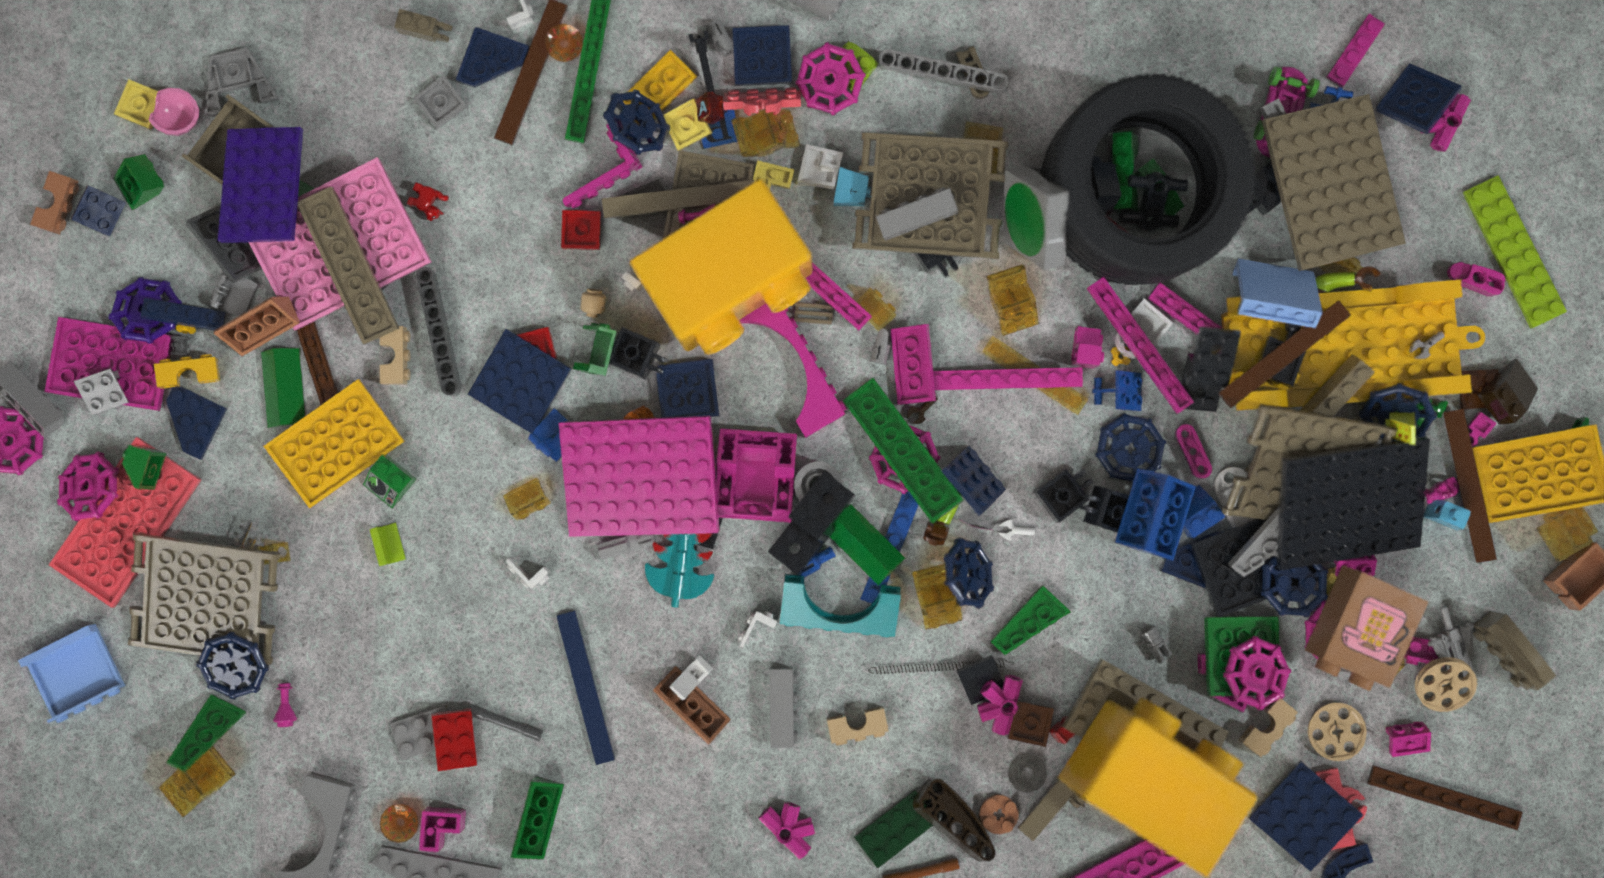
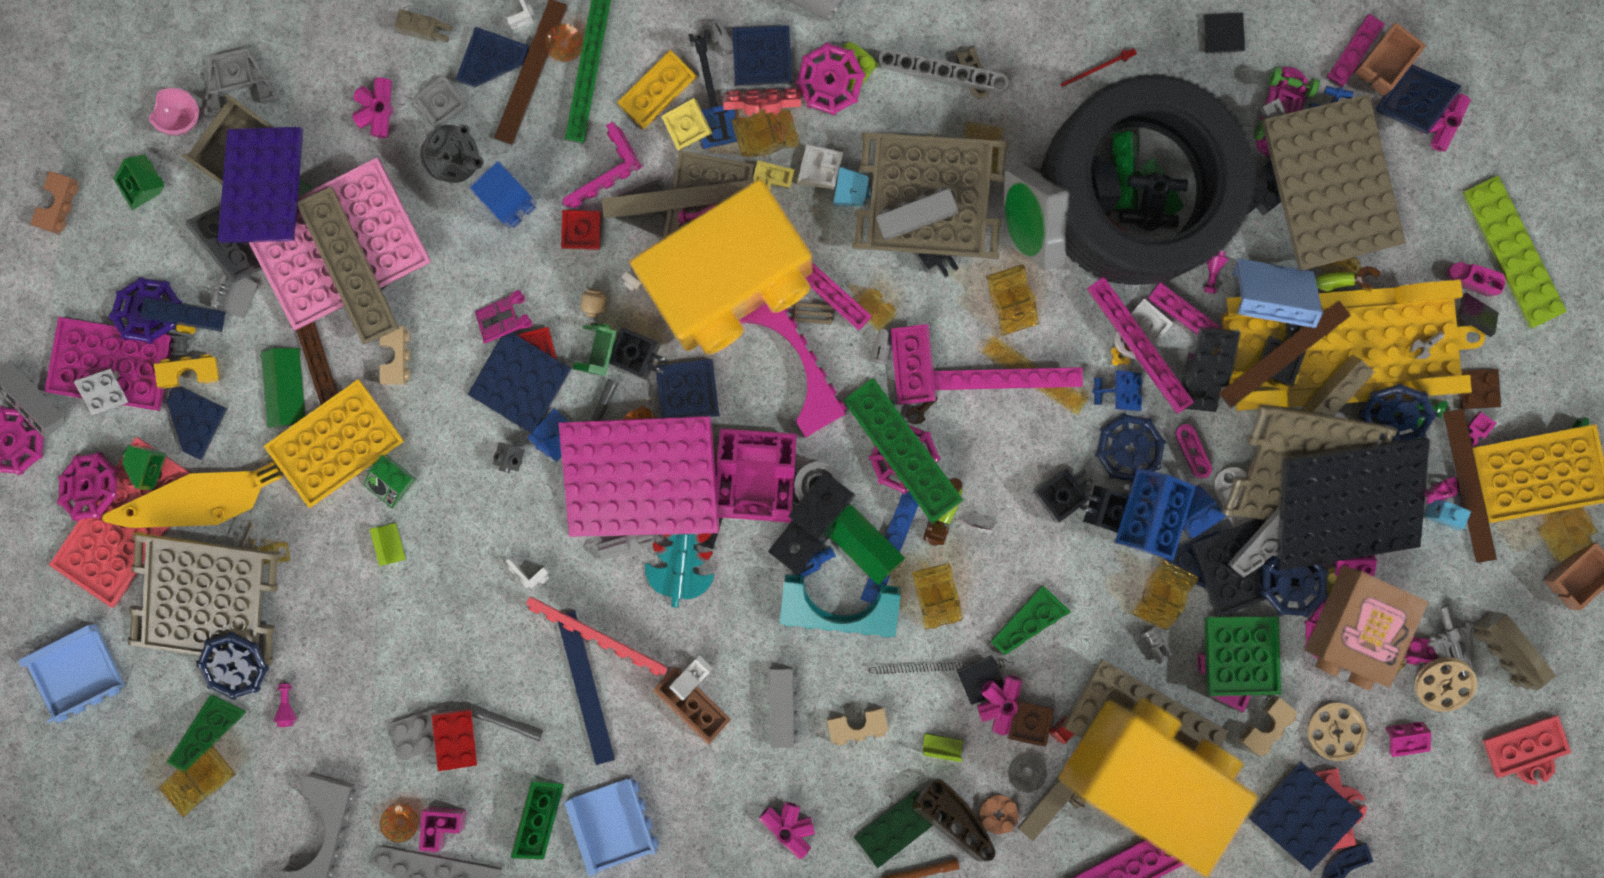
dark blue plate [71,185,126,237] -> none
light yellow plate [114,79,158,130] -> none
nougat slope [214,296,300,356] -> none
red animal [406,182,449,221] -> none
dark grey beam [416,266,462,396] -> none
clear yellow bracket [503,478,551,521] -> none
dark blue plate [603,89,670,155] -> none
clear red brick [696,92,725,124] -> none
white bracket [738,610,778,647] -> none
dark blue plate [941,446,1006,516] -> none
dark blue plate [943,538,994,609] -> none
white bar [998,520,1035,541] -> none
dark pink brick [1070,326,1104,369] -> none
dark pink plate [1223,636,1292,710] -> none
reddish brown tile [1367,765,1523,831] -> none
neon yellow slope [1385,413,1415,444] -> none
dark brown slope [1477,359,1538,425] -> none
none -> yellow wing [102,461,283,528]
none -> dark pink piece [352,78,393,138]
none -> dark grey piece [420,124,484,183]
none -> blue brick [469,161,537,229]
none -> dark pink flag [475,290,533,344]
none -> dark grey brick [492,442,525,473]
none -> coral plate [526,596,668,676]
none -> light blue panel [564,777,659,877]
none -> dark grey piece [590,379,619,421]
none -> lime panel [922,733,963,762]
none -> red sword [1060,48,1137,87]
none -> clear yellow bracket [1132,560,1198,630]
none -> dark pink piece [1203,251,1228,294]
none -> black tile [1204,13,1245,53]
none -> nougat piece [1353,22,1427,96]
none -> black tile [1458,292,1499,337]
none -> coral plate [1482,715,1572,785]

